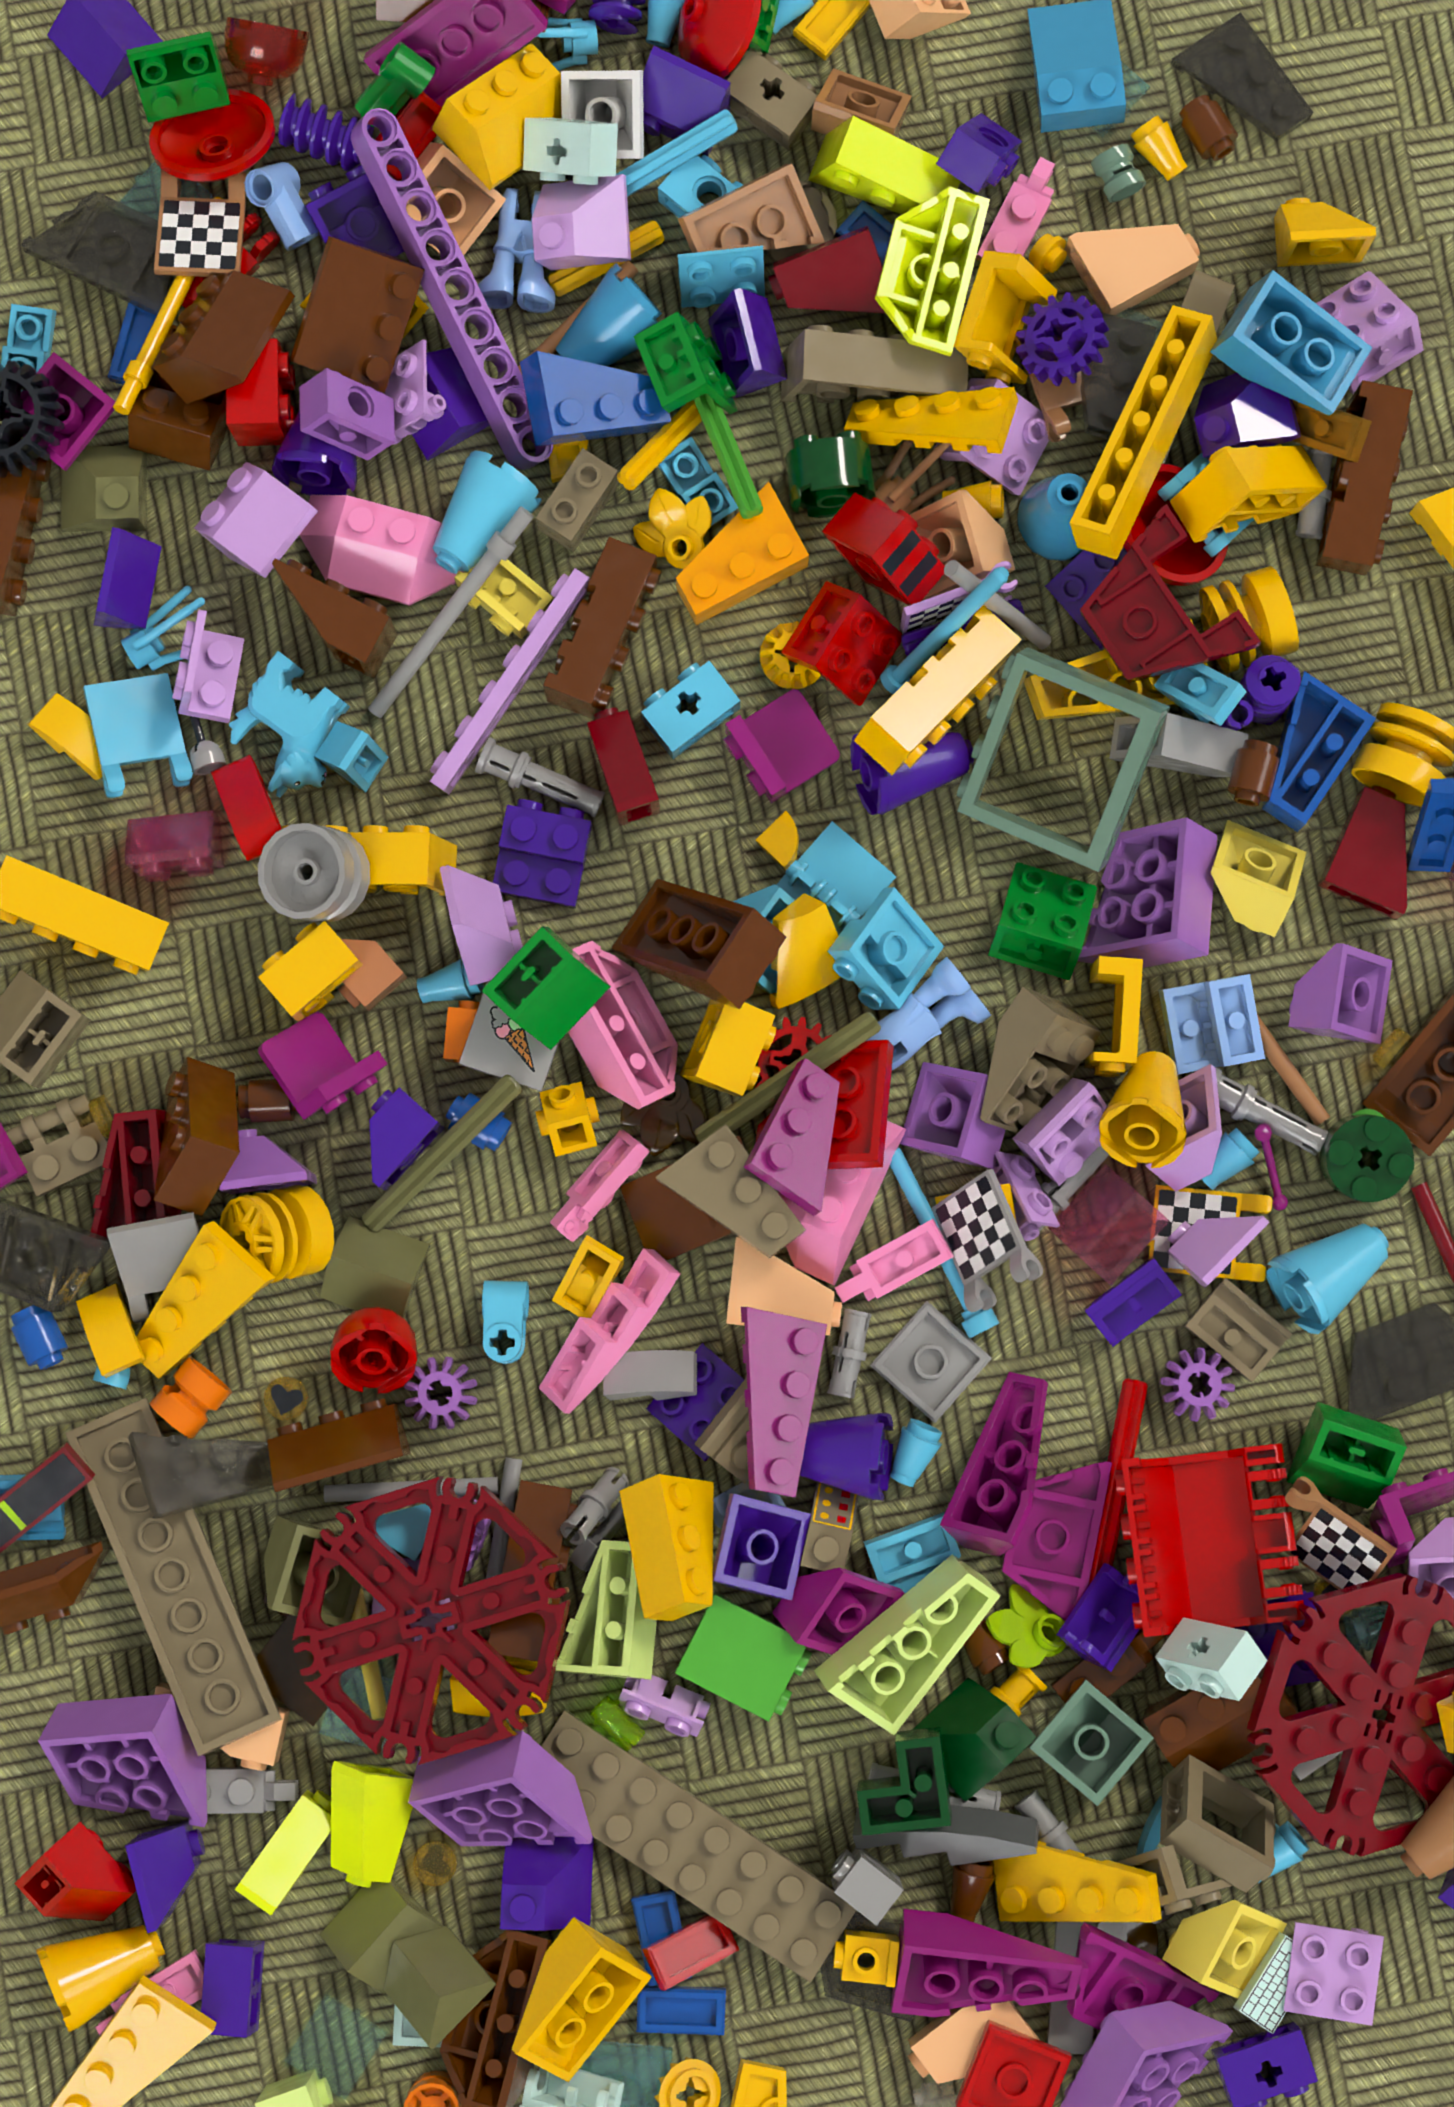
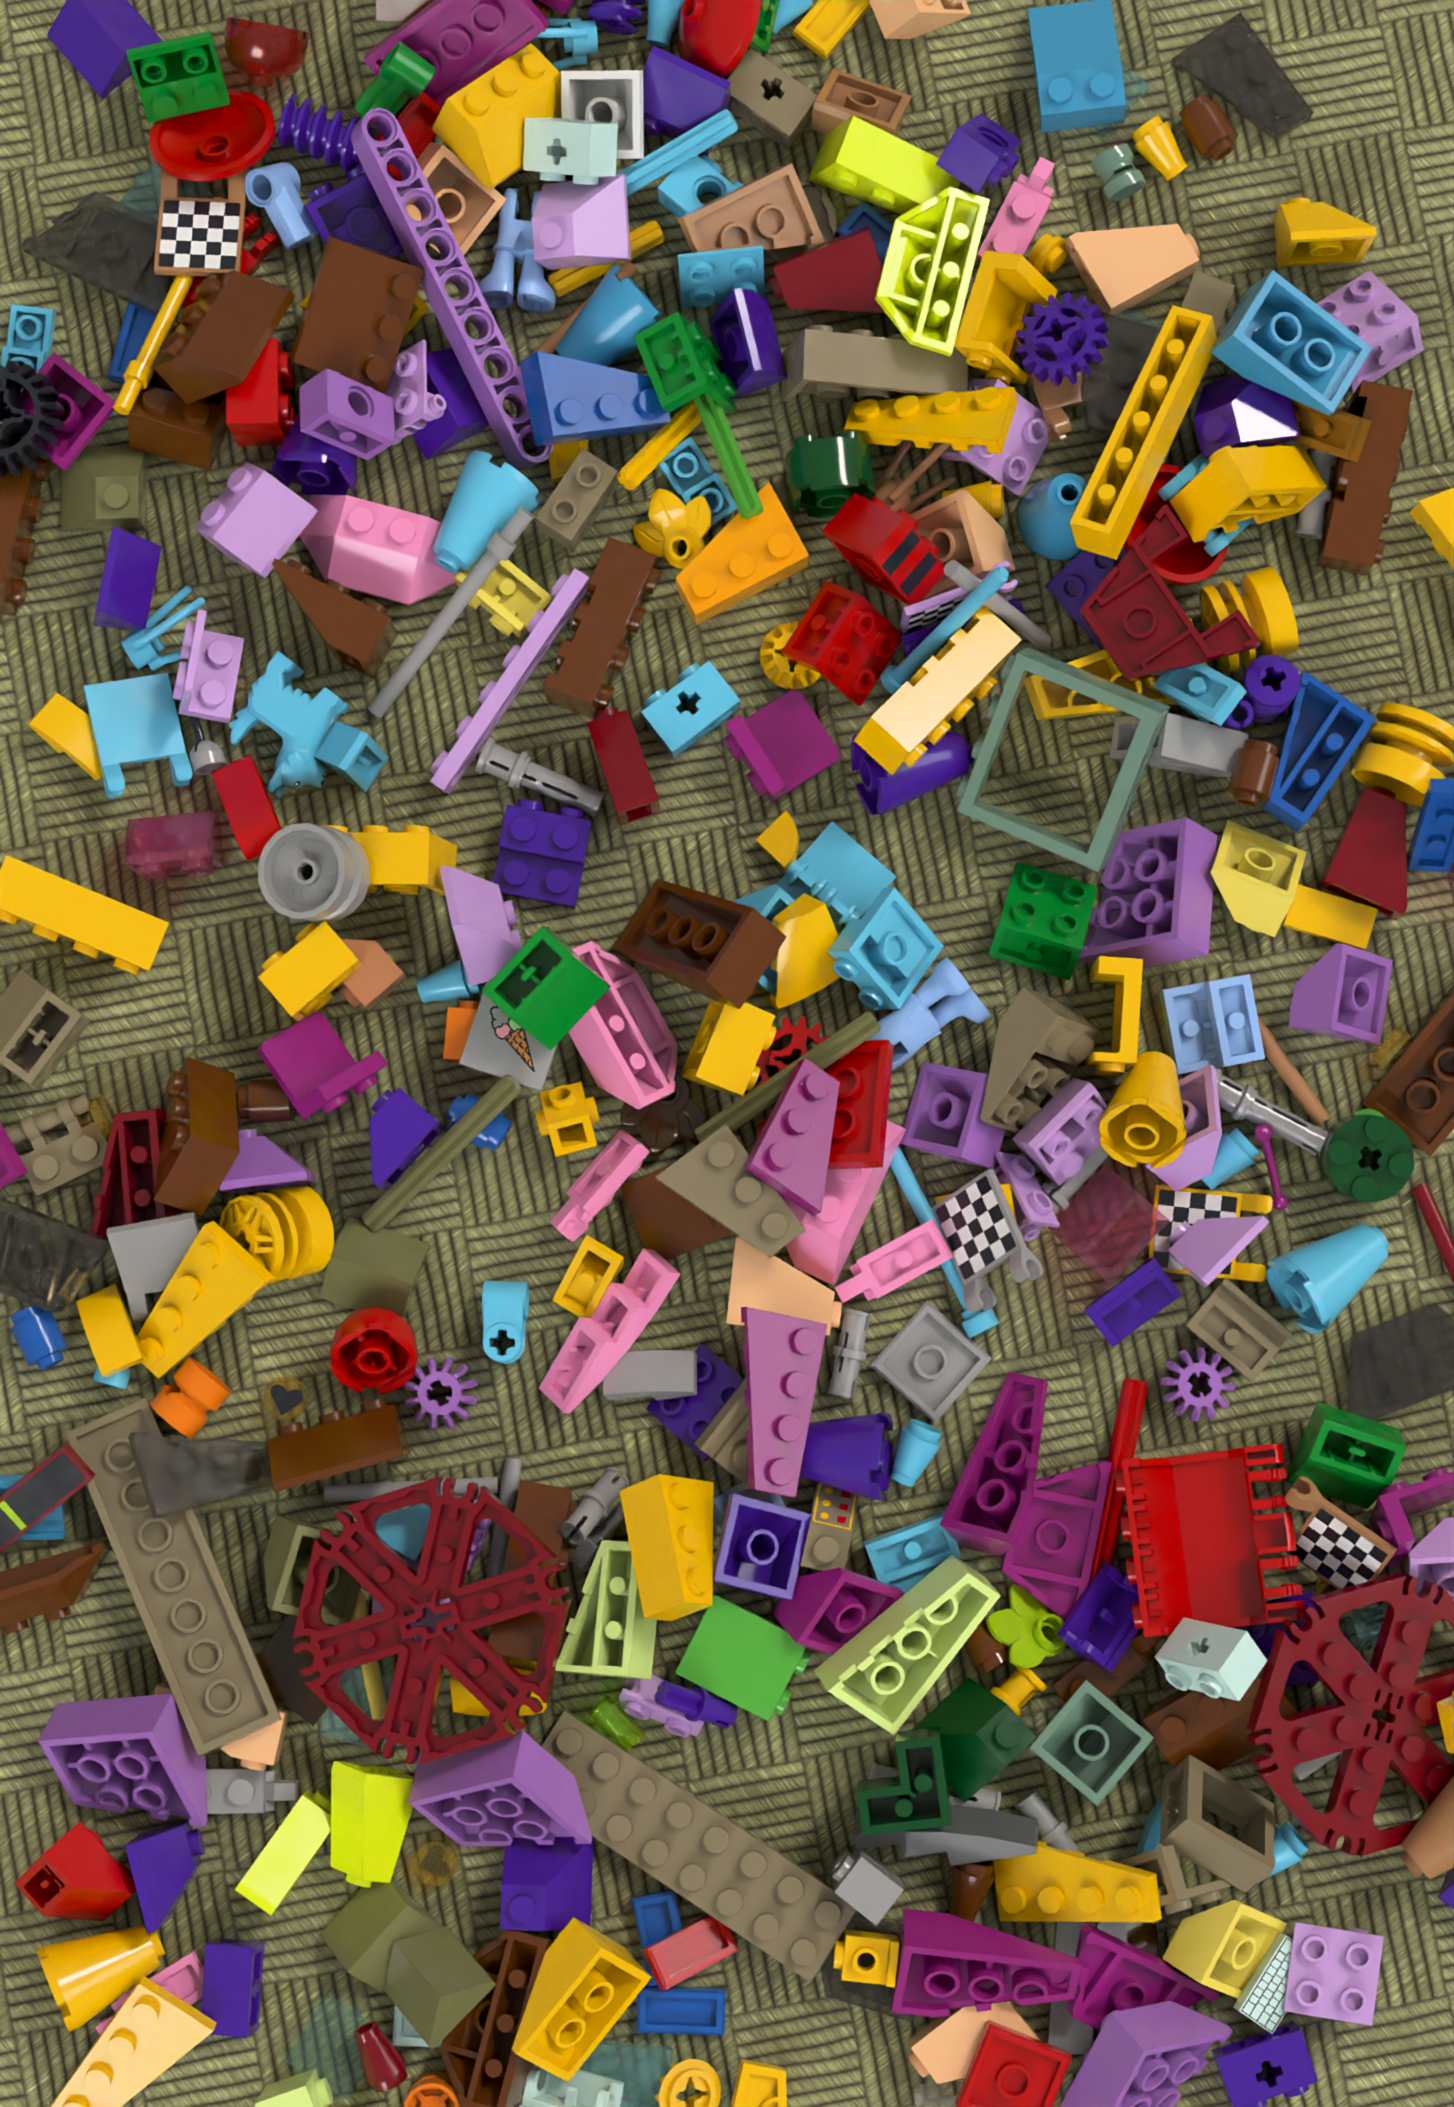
none -> dark red cone [353,2021,408,2092]
none -> dark purple axle [654,1681,737,1729]
none -> yellow tile [1282,884,1378,950]

